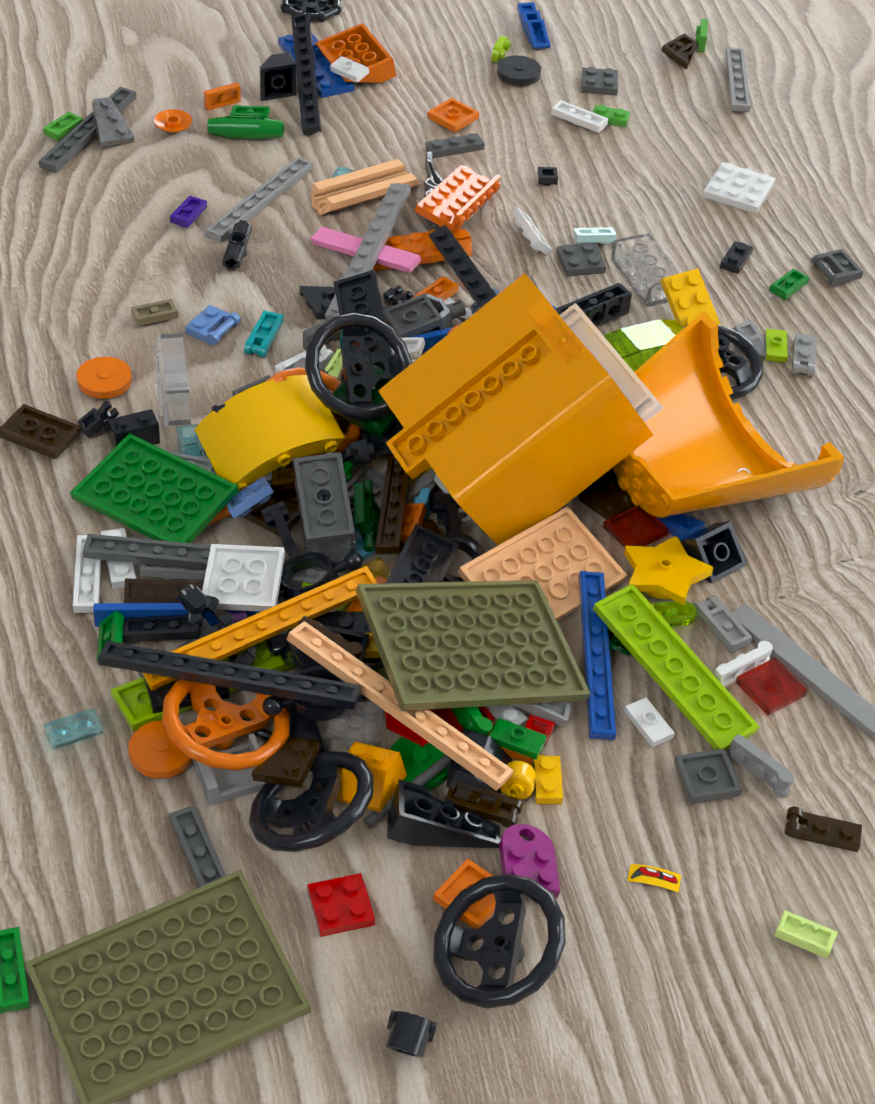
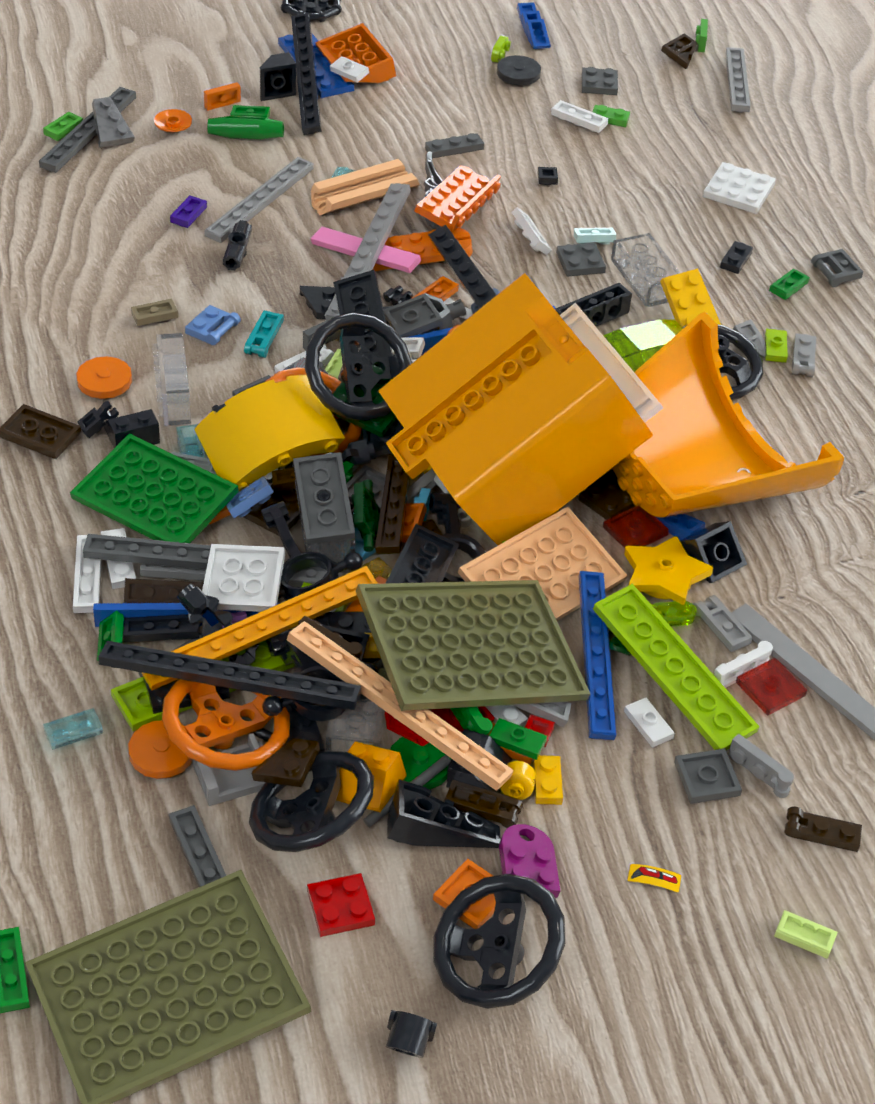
orange plate [427,98,479,133] -> none

